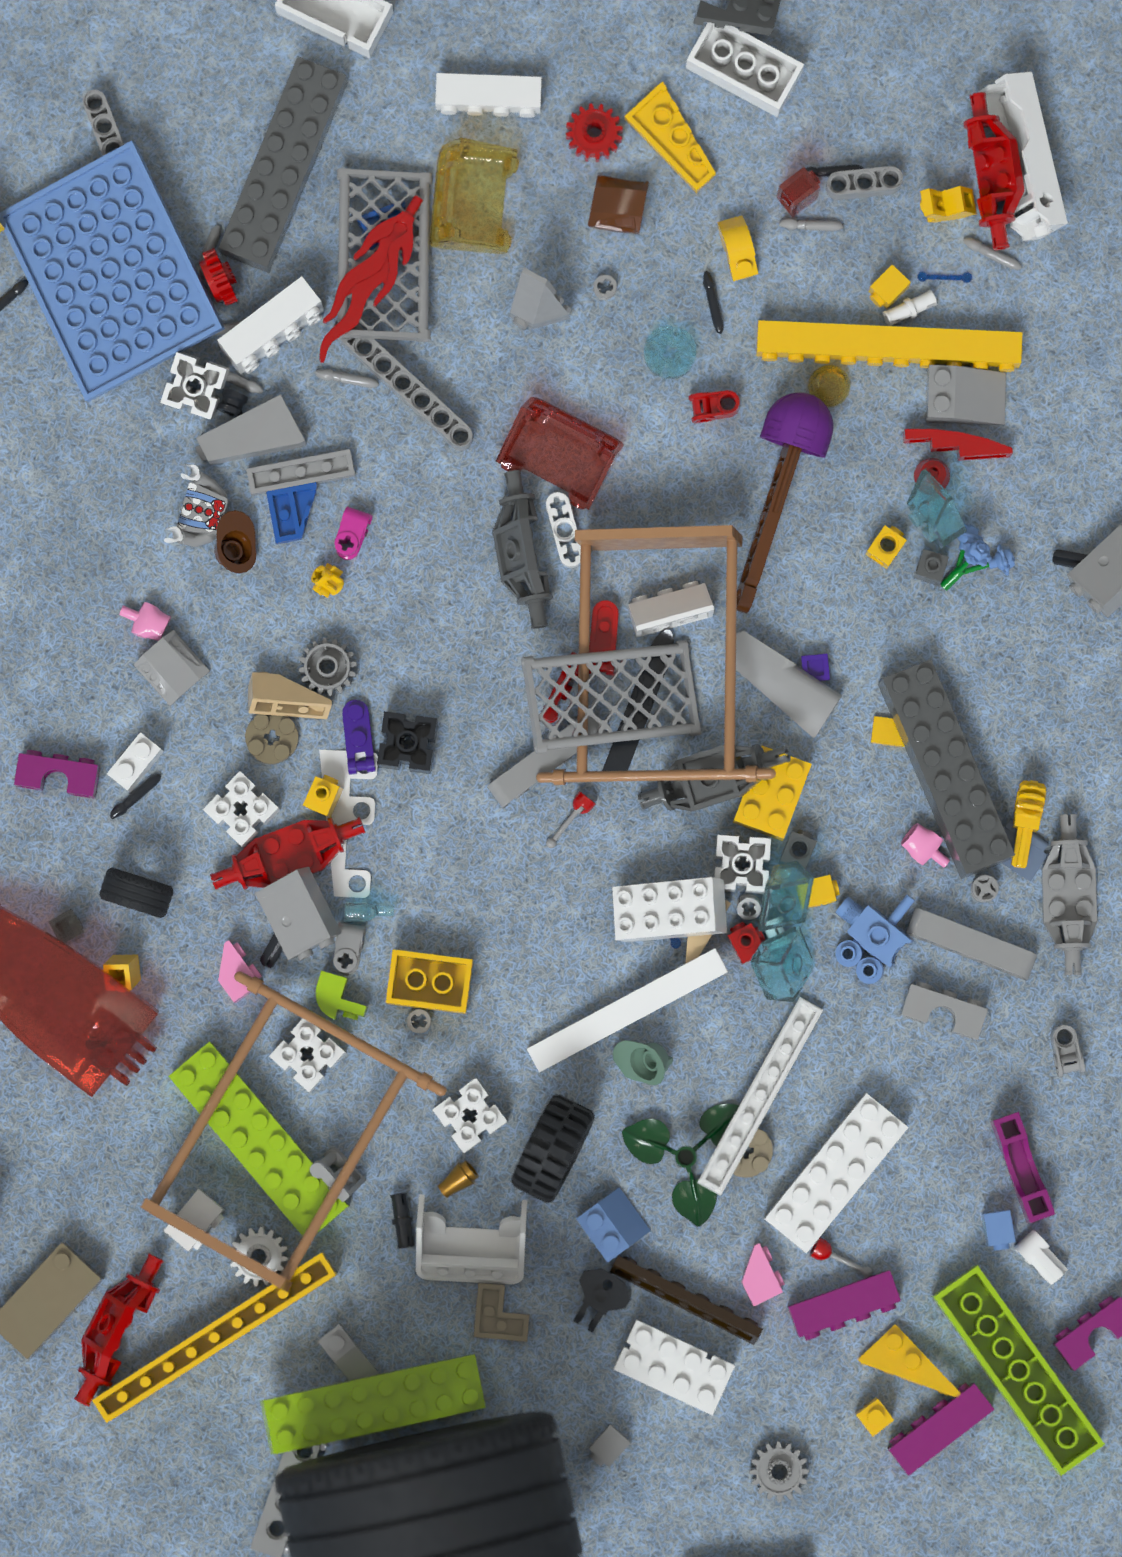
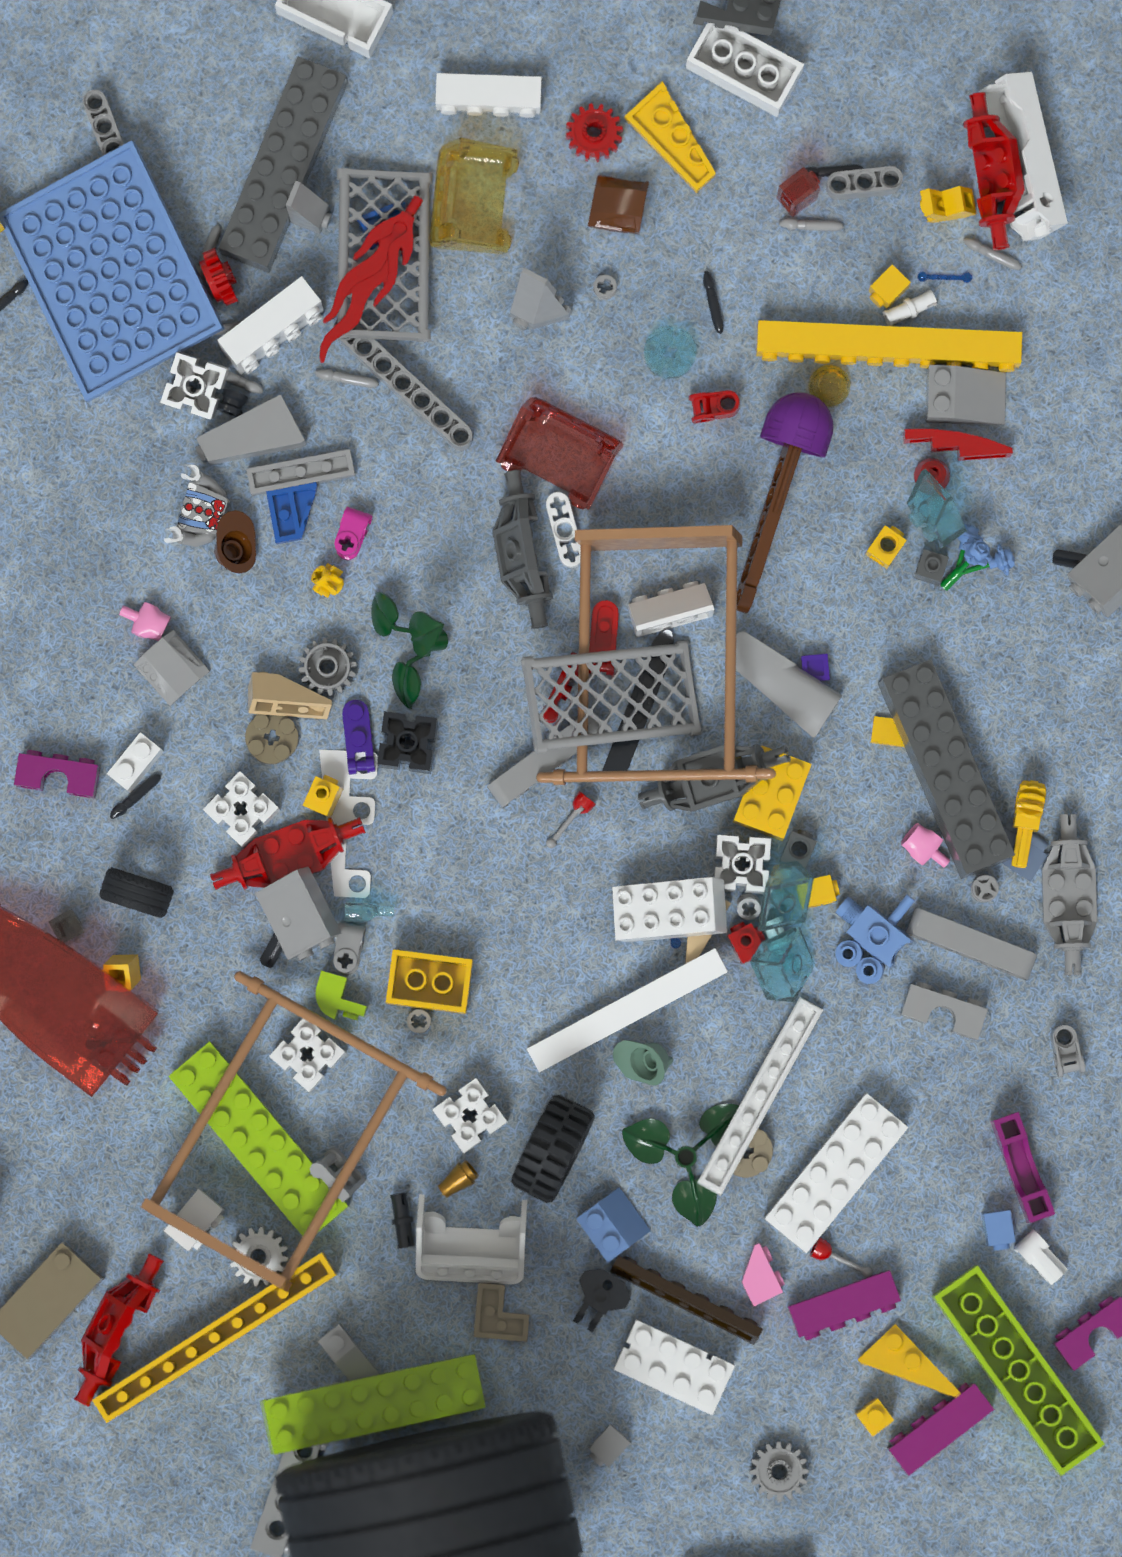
bright pink slope [218,940,262,1003] -> none
yellow brick [717,215,758,281] -> none
none -> light grey slope [286,181,332,234]
none -> dark green plant [371,592,448,709]

